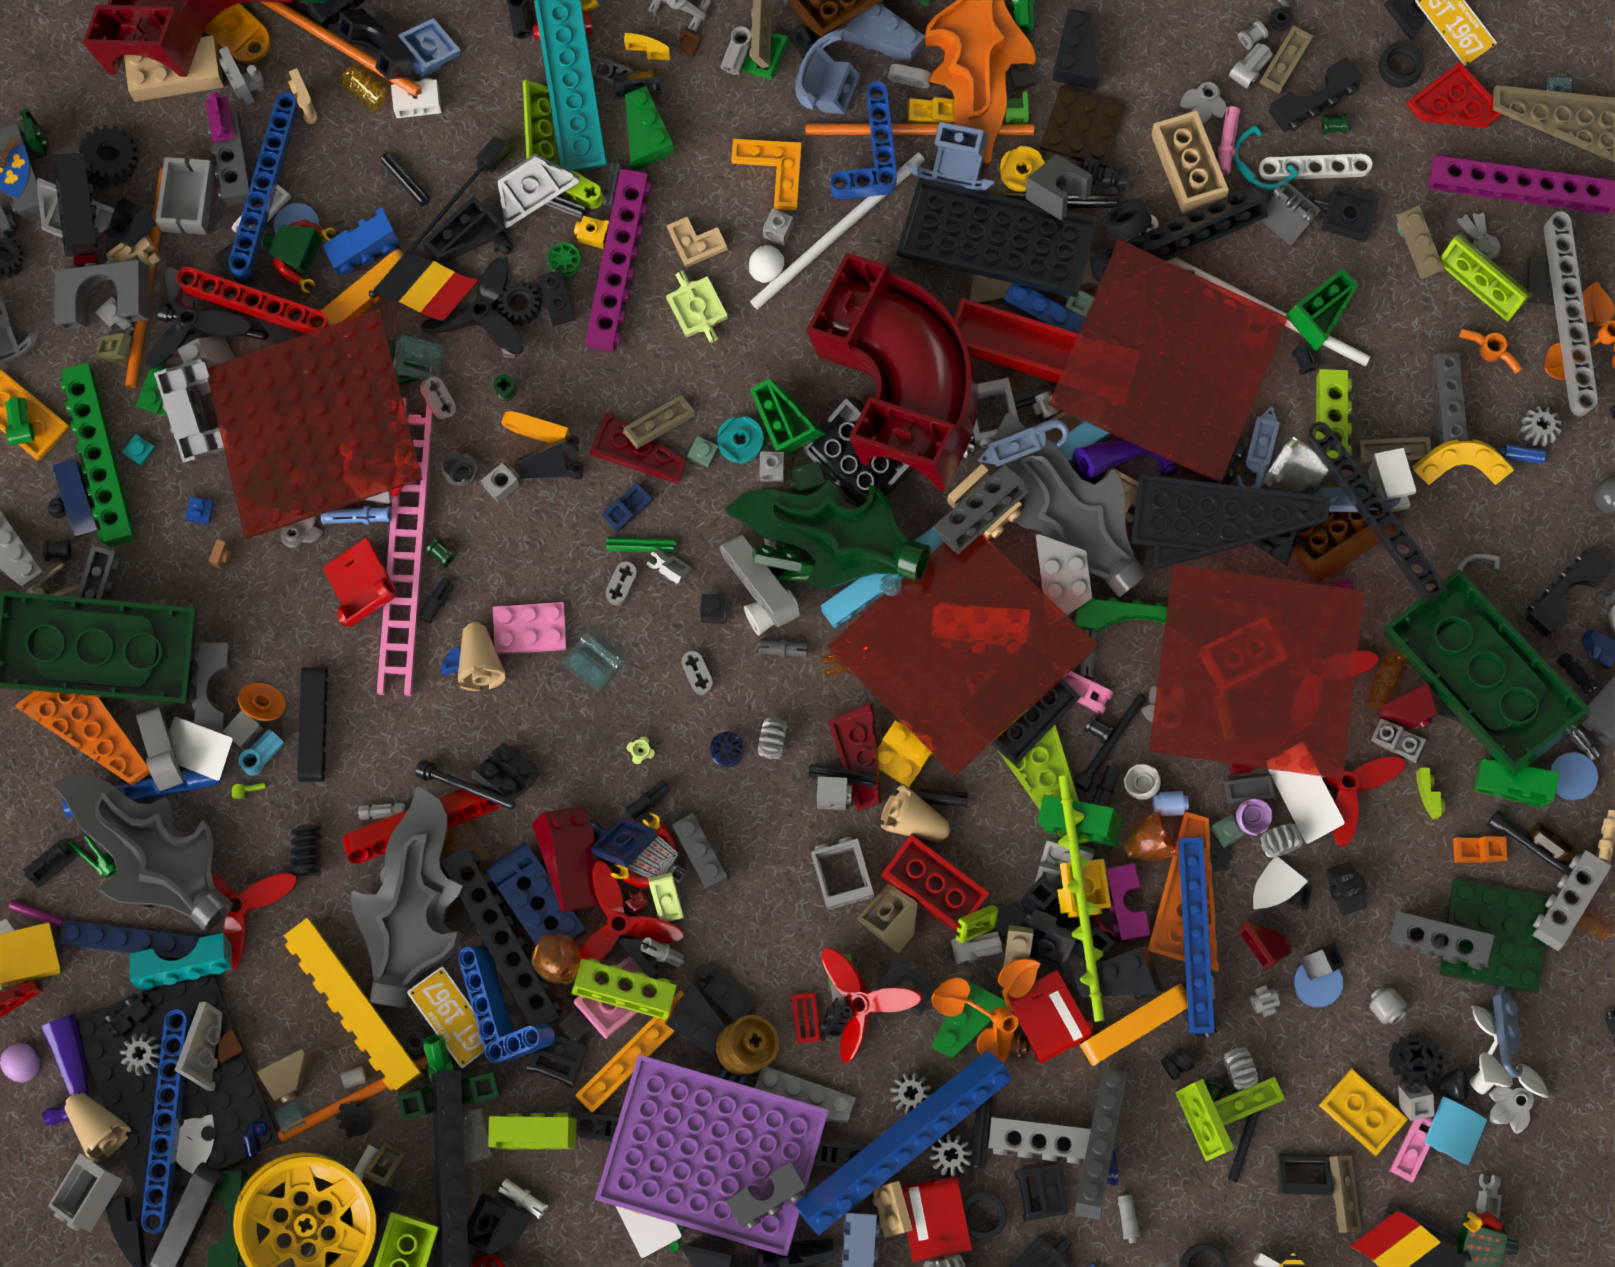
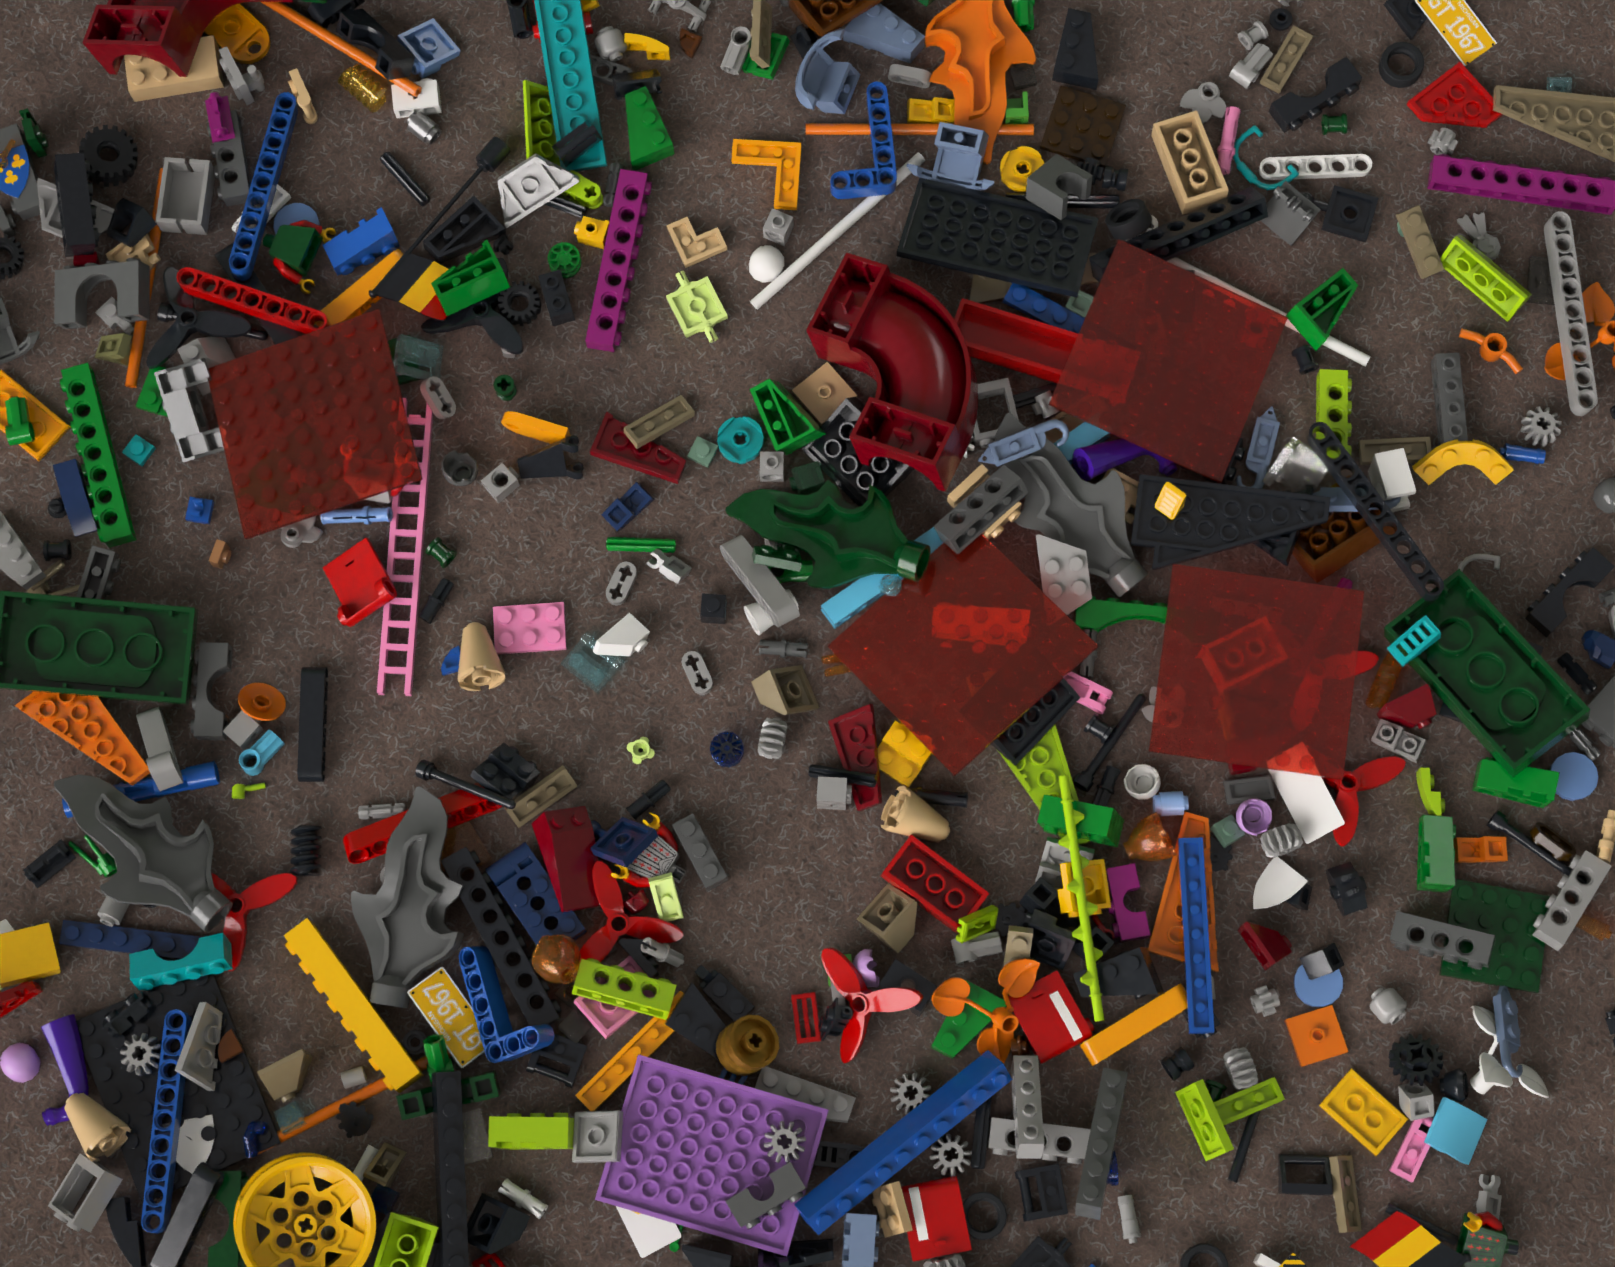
magenta piece [9,900,65,928] -> none
white sticker [169,717,233,781] -> none
light grey window [811,837,874,911] -> none
light grey plate [1489,1086,1534,1134] -> none
none -> light grey brick [97,896,130,927]
none -> flat silver brick [407,111,441,145]
none -> green wedge [431,240,510,316]
none -> dark tan plate [504,765,577,828]
none -> black tile [552,119,602,167]
none -> light grey plate [572,1110,623,1163]
none -> white slope [593,613,650,656]
none -> light grey head [594,26,627,62]
none -> dark tan slope [751,665,819,715]
none -> light grey gear [764,1121,806,1164]
none -> tan plate [792,362,857,426]
none -> lavender hair [852,949,879,987]
none -> light grey brick [1011,1055,1044,1159]
none -> yellow slope [1155,482,1187,520]
none -> orange plate [1285,1005,1349,1067]
none -> teal slope [1387,615,1441,667]
none -> green wedge [1417,815,1456,893]
none -> light grey gear [1428,128,1458,155]

